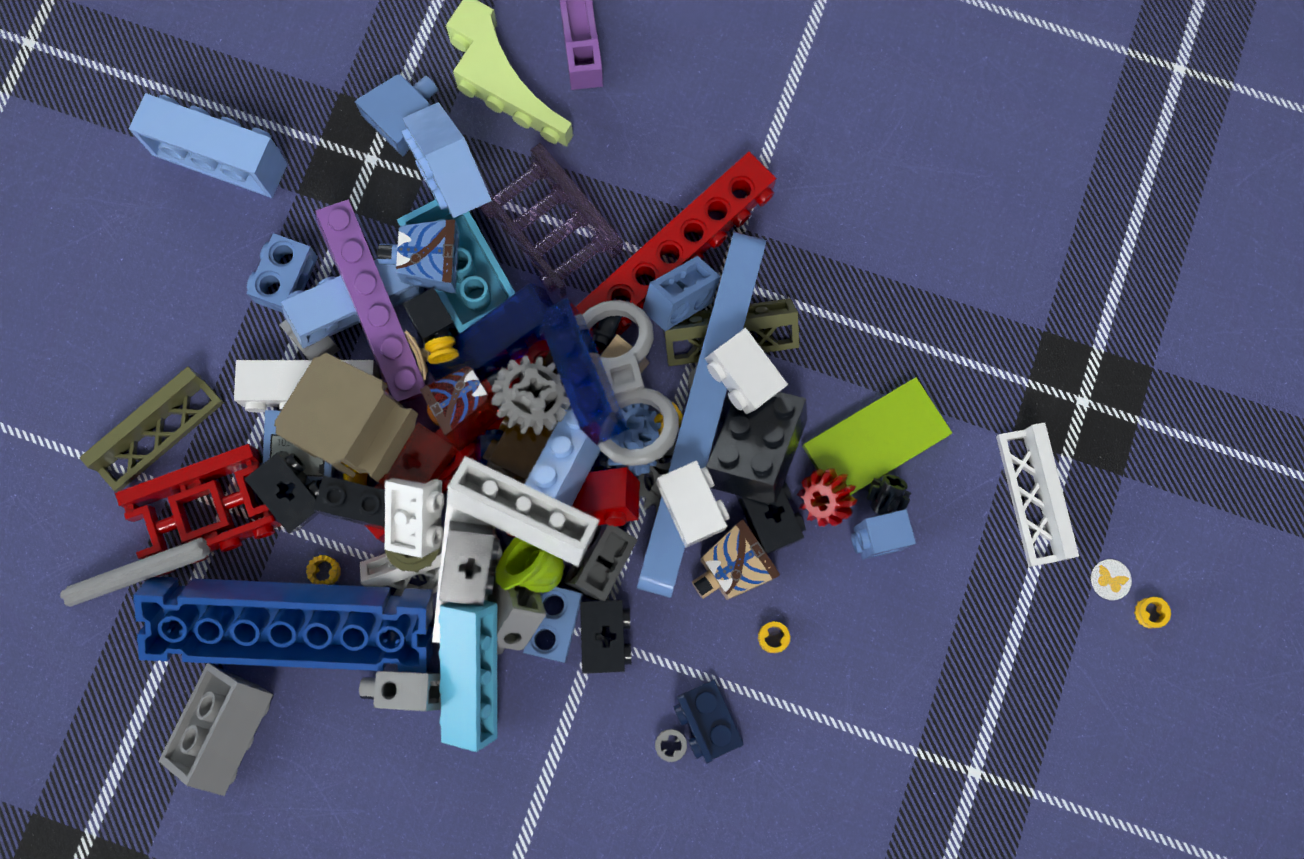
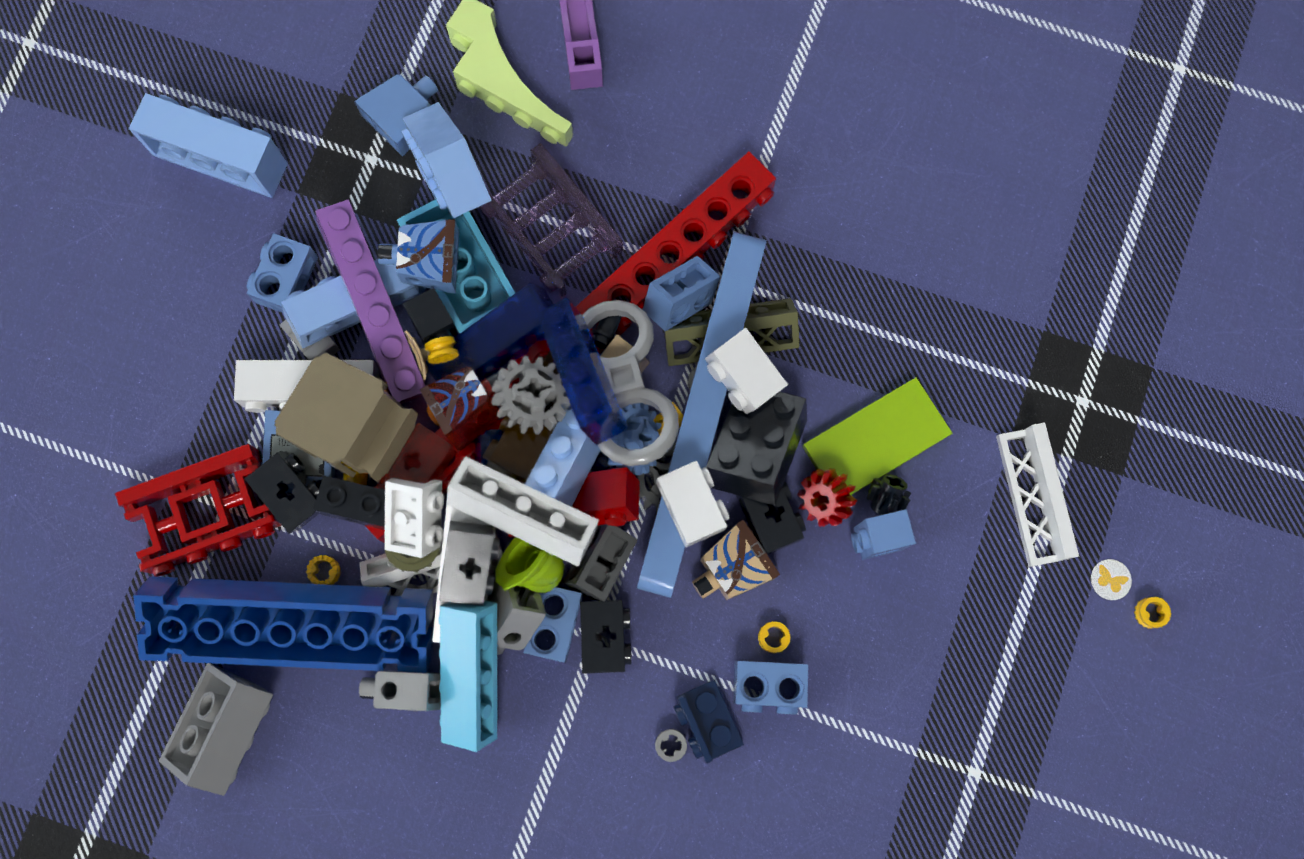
light grey axle [60,538,210,607] -> none
olive fence [79,366,224,492] -> none
none -> medium blue brick [733,661,808,714]

